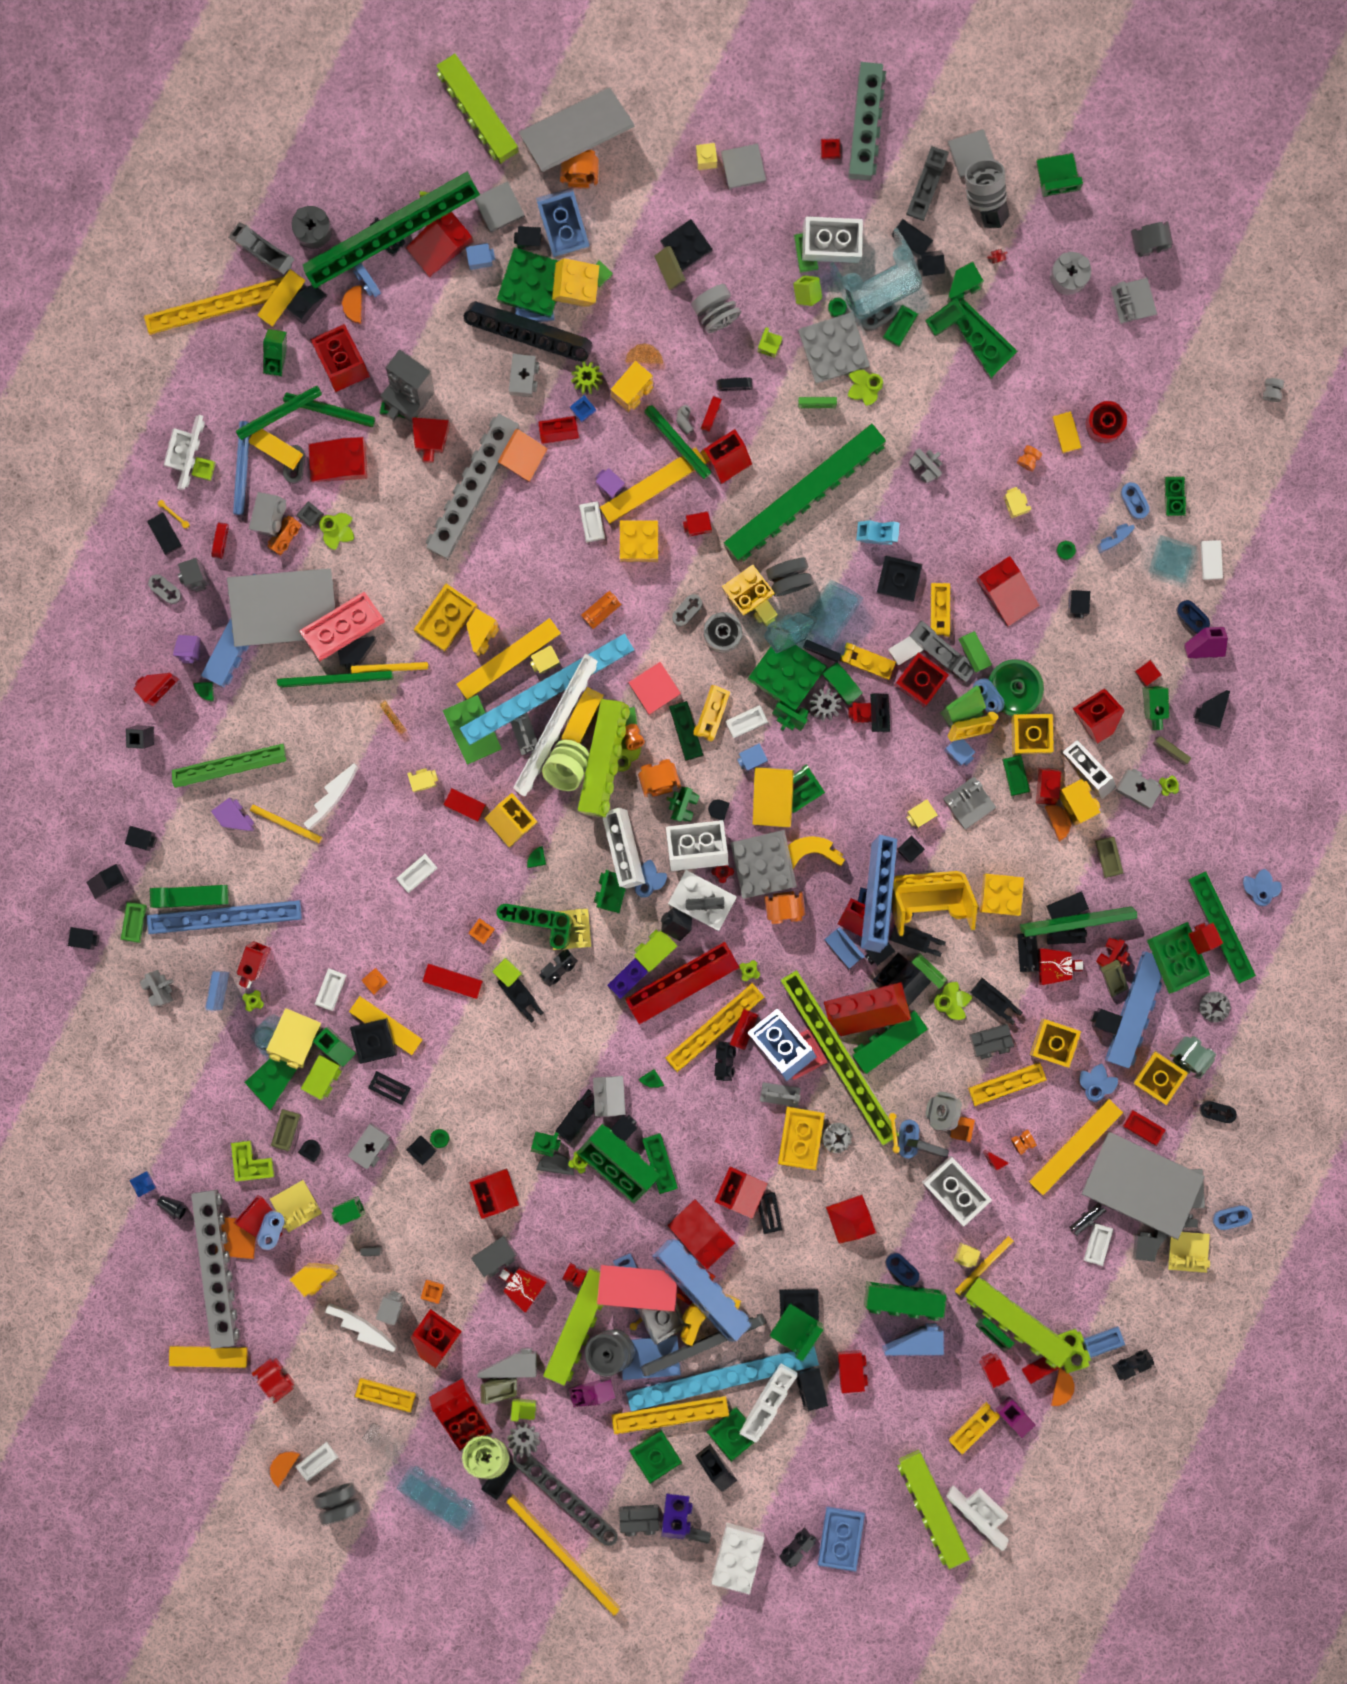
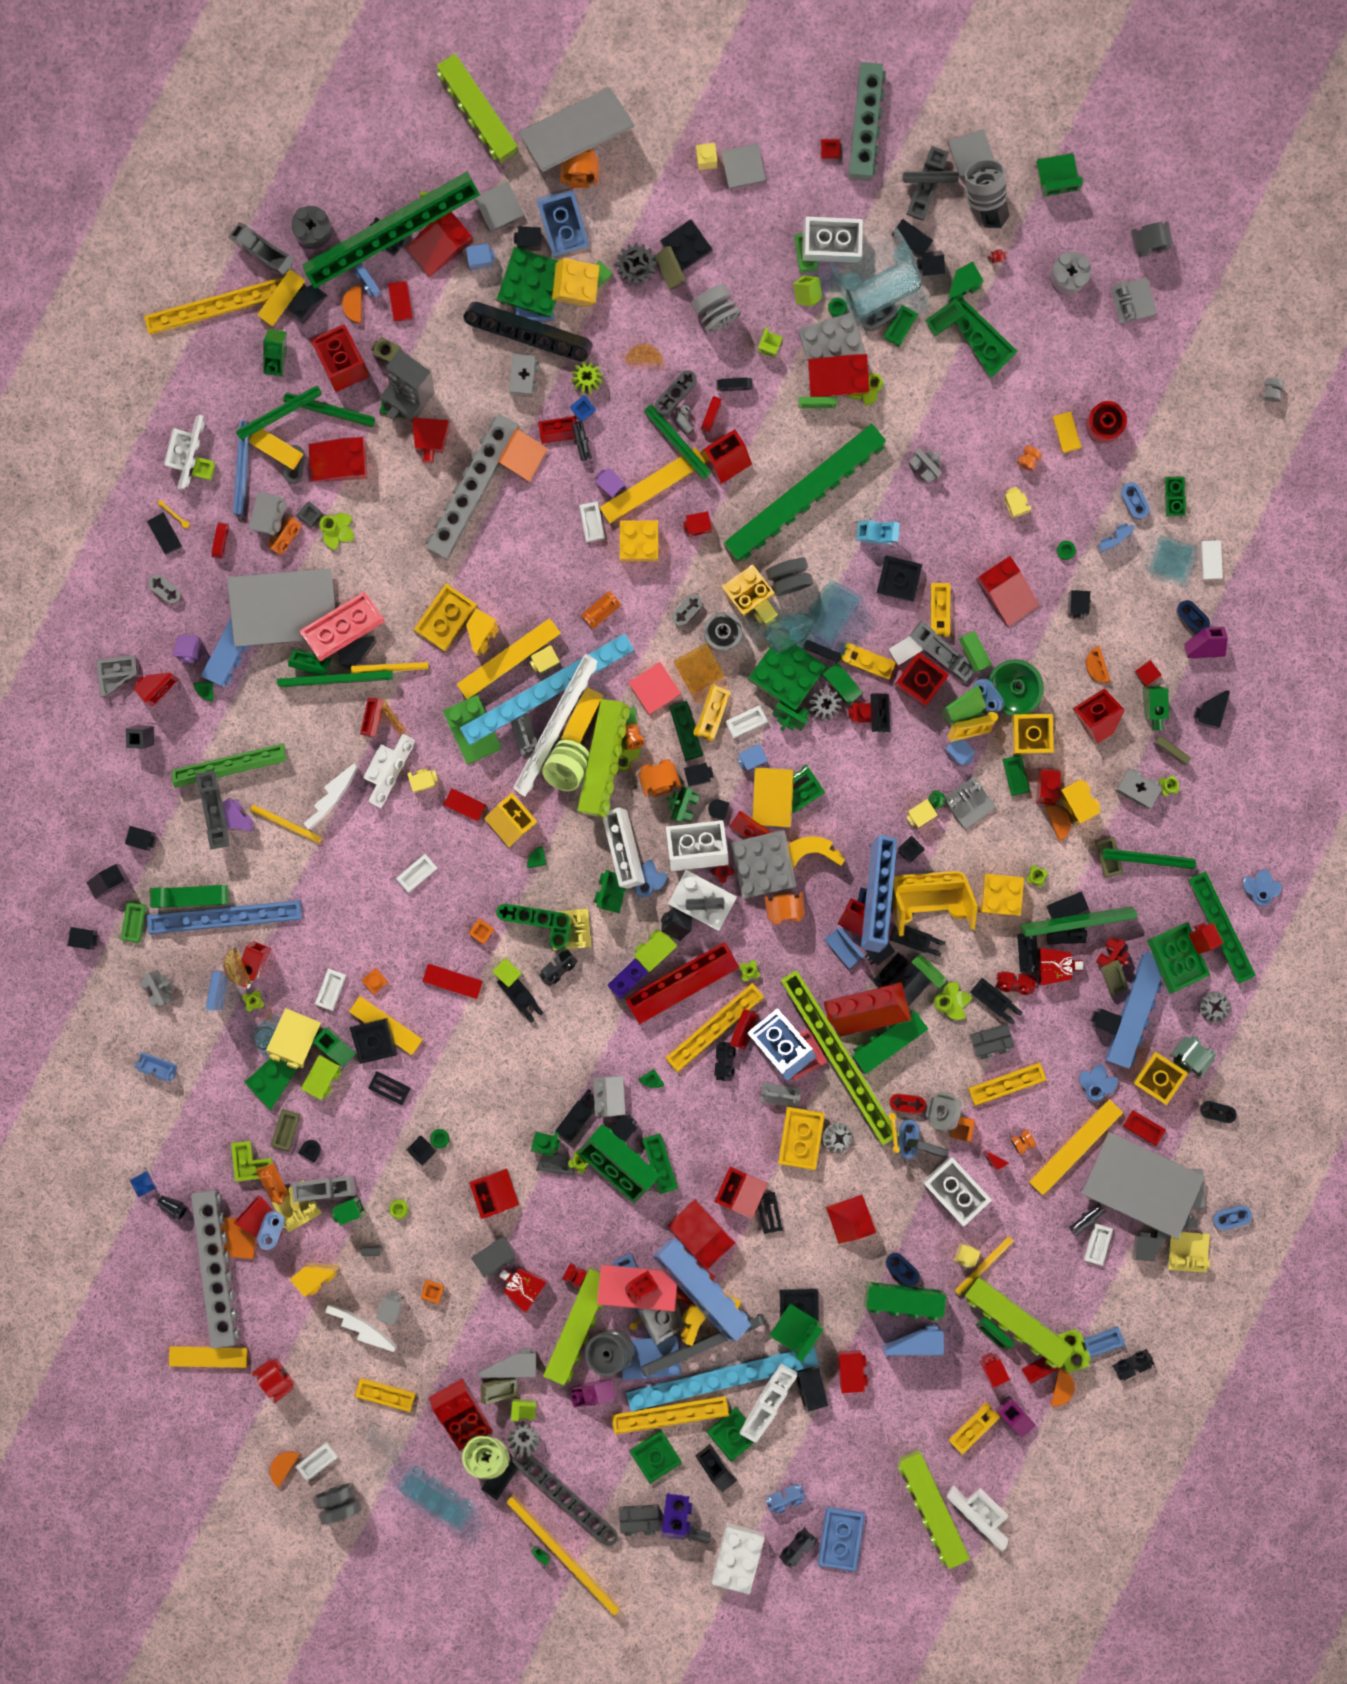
dark grey brick [178,558,210,592] -> none
light grey brick [348,1123,390,1169] -> none
red slope [411,1309,462,1369] -> none
yellow brick [610,361,653,412] -> none
yellow brick [1029,1018,1081,1068] -> none
light grey slope [1063,740,1116,799] -> none
none -> light grey wing [96,655,138,697]
none -> medium blue hinge [135,1052,177,1082]
none -> dark grey slope [195,770,230,850]
none -> clear yellow tile [223,948,251,986]
none -> orange hinge [256,1163,289,1205]
none -> green plate [288,649,331,675]
none -> light grey slope [292,1176,356,1202]
none -> red plate [360,697,384,737]
none -> white bracket [363,734,415,808]
none -> olive brick [371,337,403,364]
none -> red tile [388,281,413,322]
none -> lime plate [389,1199,409,1219]
none -> green tile [531,1546,550,1566]
none -> black pin [571,421,592,461]
none -> dark grey gear [616,243,657,286]
none -> red bracket [625,1271,659,1304]
none -> dark grey beam [655,370,697,417]
none -> clear yellow hinge [673,644,725,695]
none -> black brick [684,763,713,787]
none -> red plate [729,811,771,839]
none -> medium blue hinge [765,1484,807,1514]
none -> red slope [808,354,870,397]
none -> red beam [889,1093,926,1114]
none -> dark grey axle [902,171,959,183]
none -> green plate [928,790,945,809]
none -> red hinge [995,971,1036,995]
none -> lime plate [1026,865,1048,887]
none -> orange tile [1085,645,1111,683]
none -> green axle [1102,848,1196,869]

